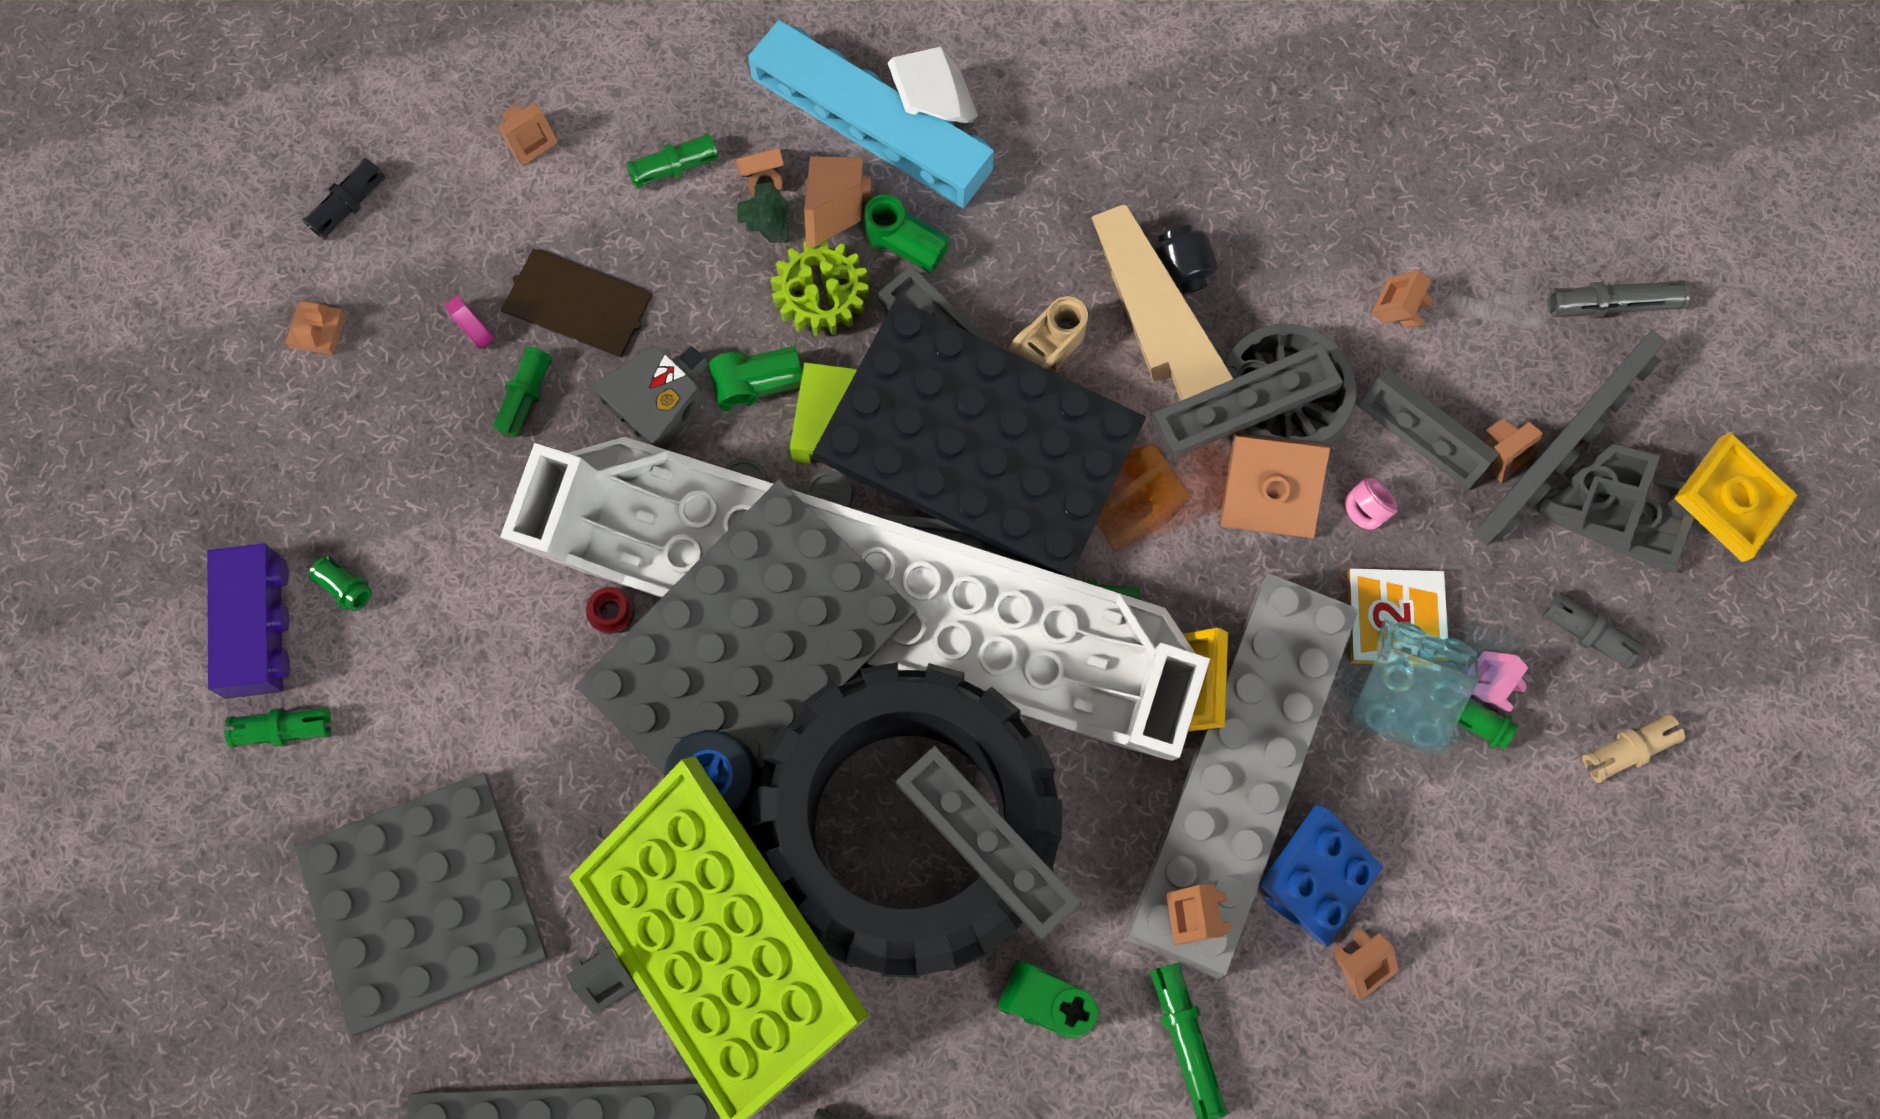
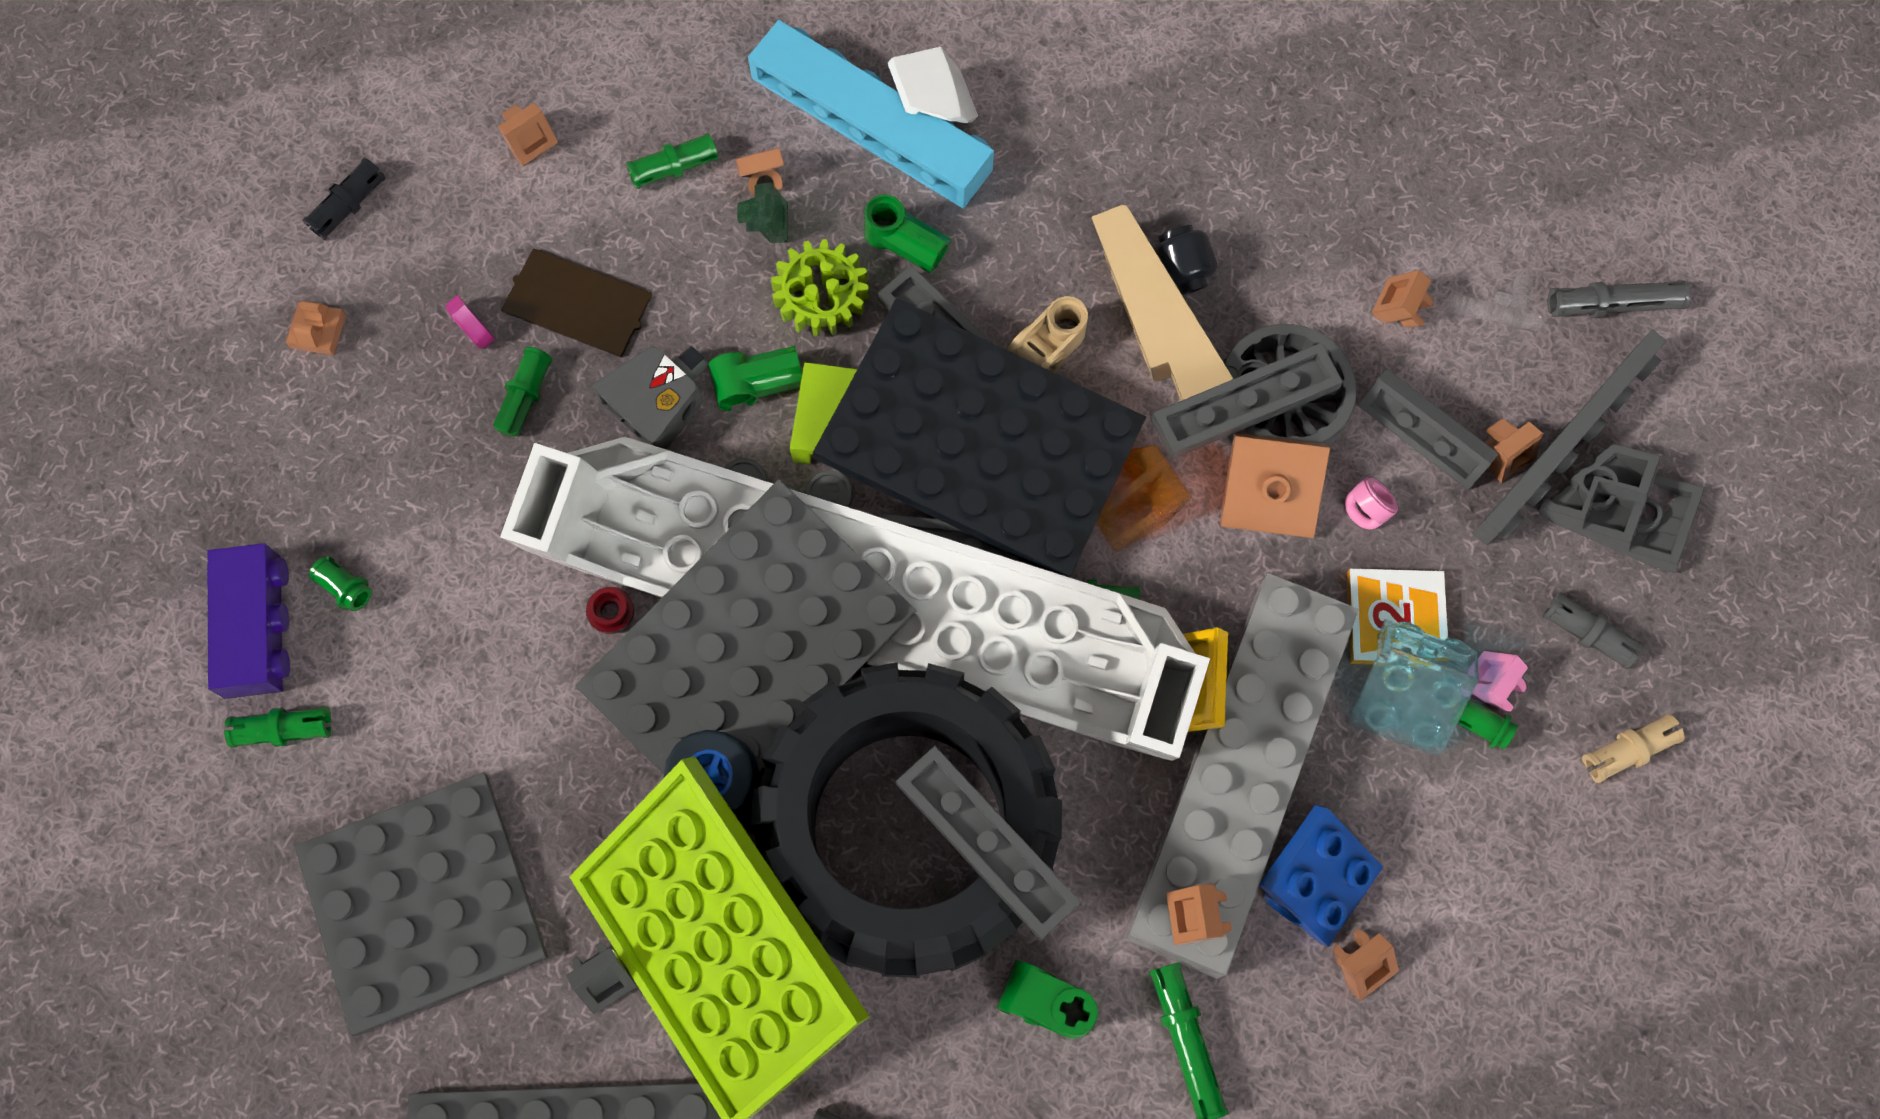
nougat slope [804,156,872,247] -> none
yellow tile [1674,432,1798,562] -> none

